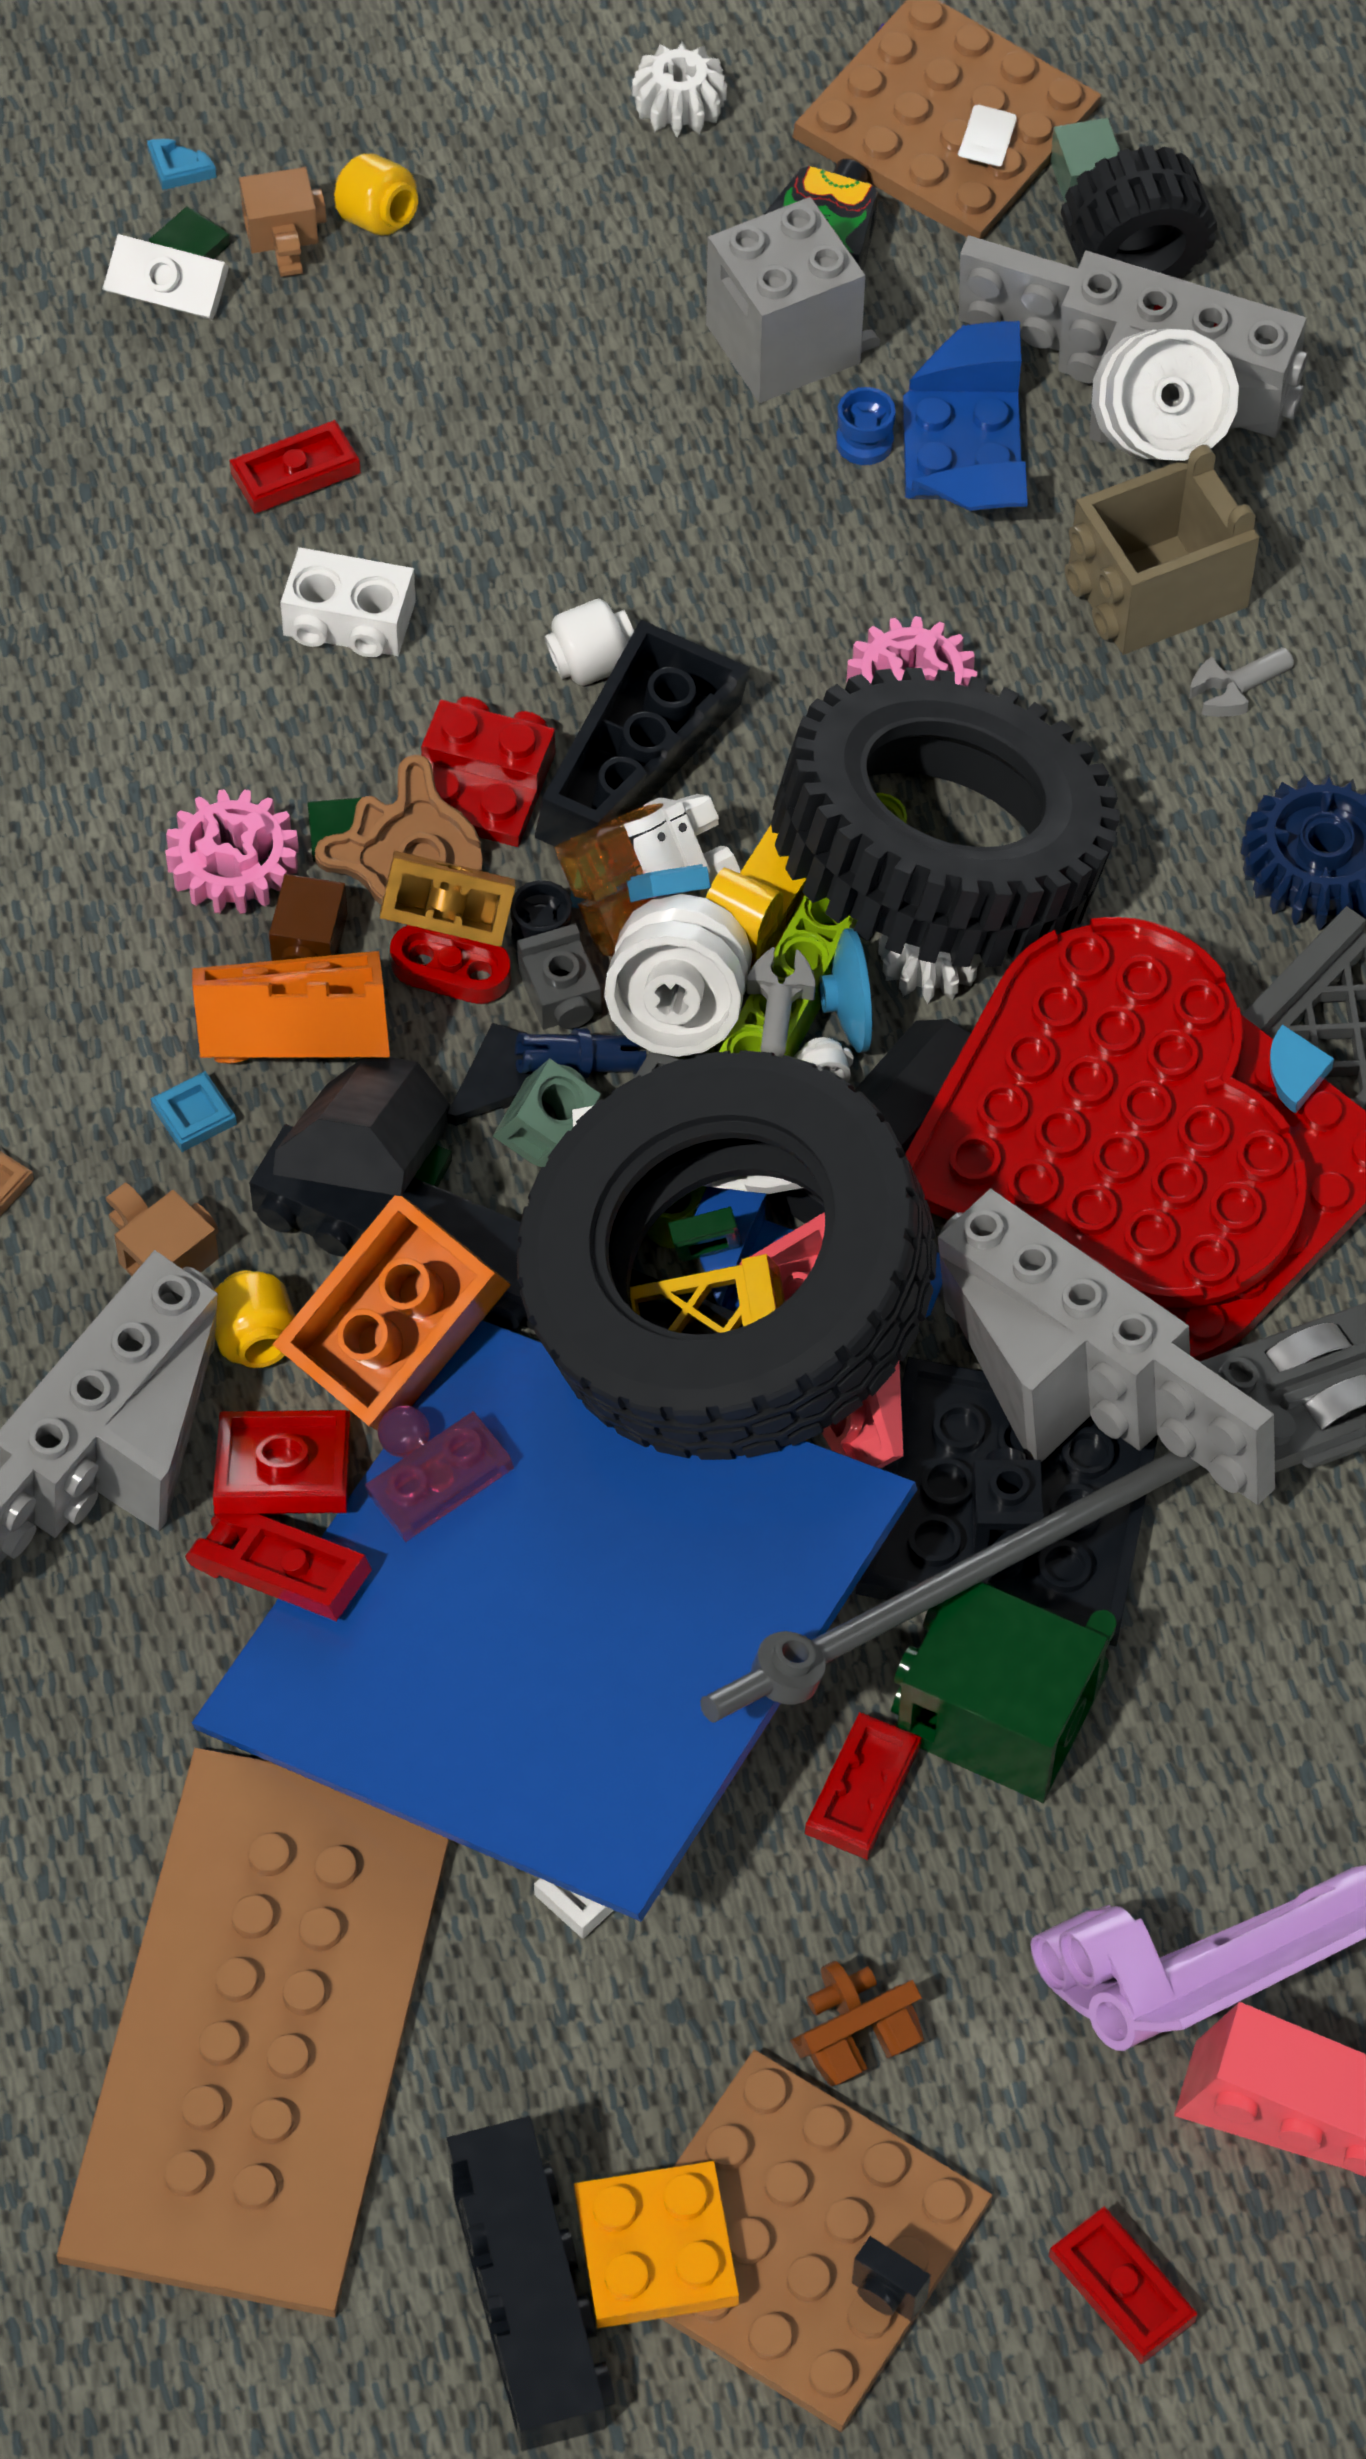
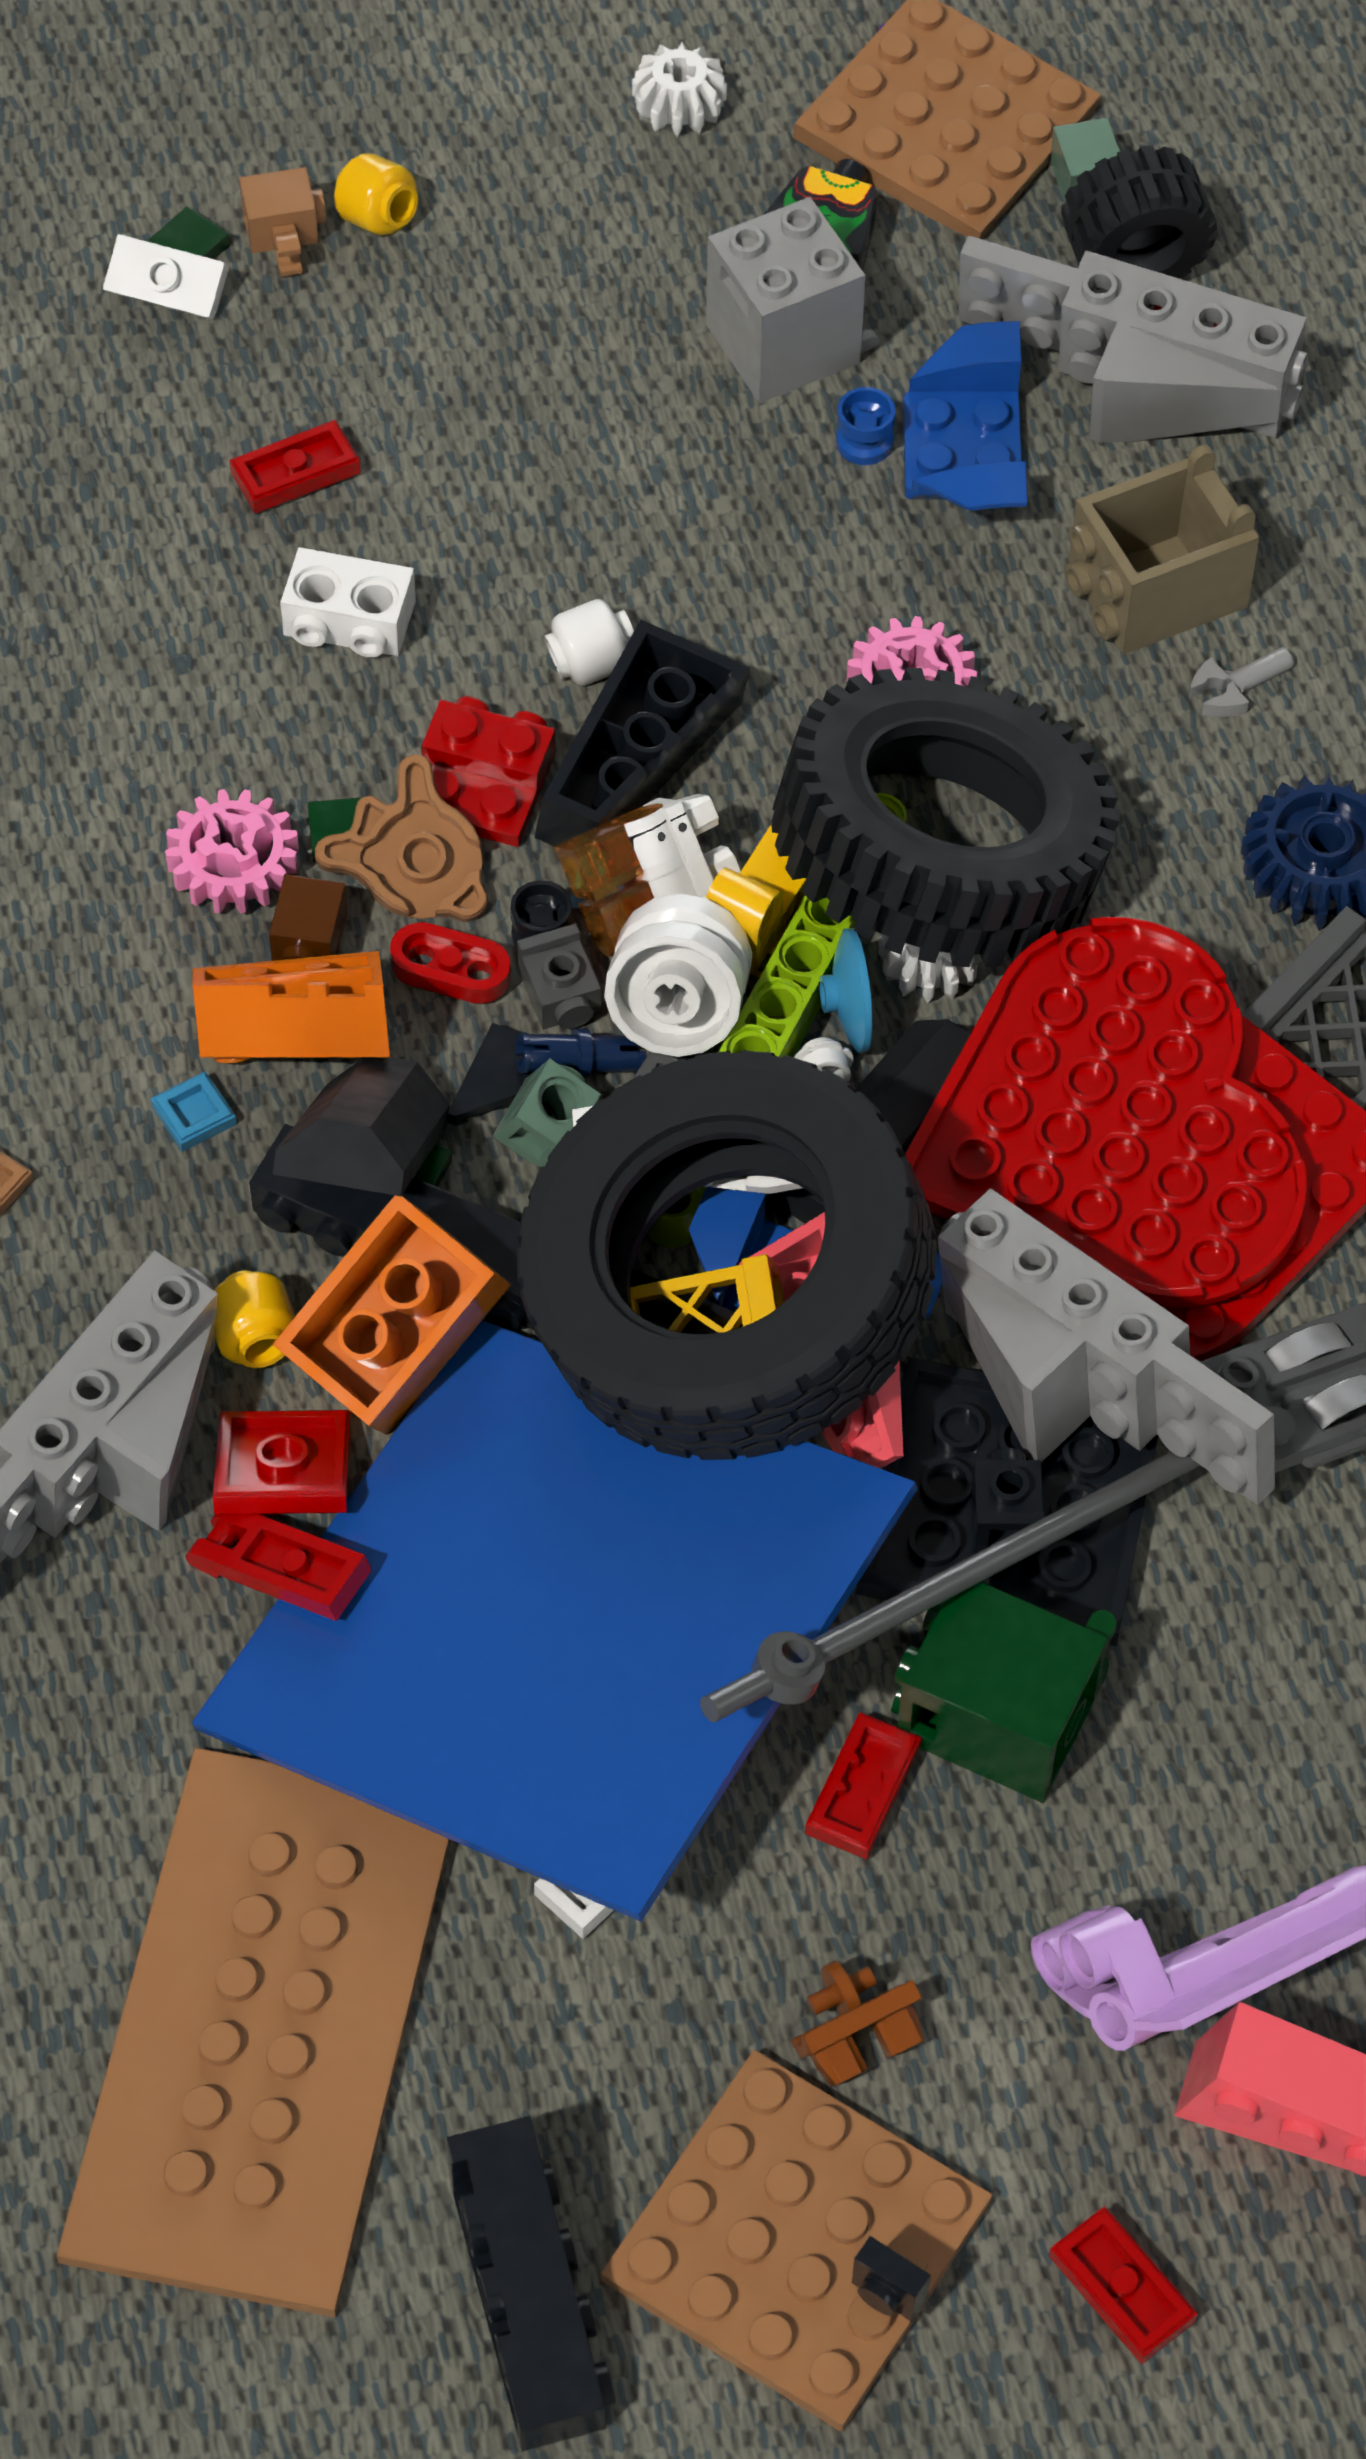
medium nougat brick [106,1183,219,1276] -> none
dark azure tile [147,139,217,190] -> none
clear pink plate [365,1405,514,1542] -> none
pearl gold brick [379,850,516,947] -> none
light orange plate [574,2161,739,2329] -> none
dark azure tile [627,864,711,902] -> none
dark green tile [668,1206,742,1262] -> none
light grey bar [746,947,816,1057] -> none
white sticker [958,105,1016,167] -> none
white wheel [1092,329,1239,461] -> none
dark azure tile [1270,1024,1334,1114] -> none

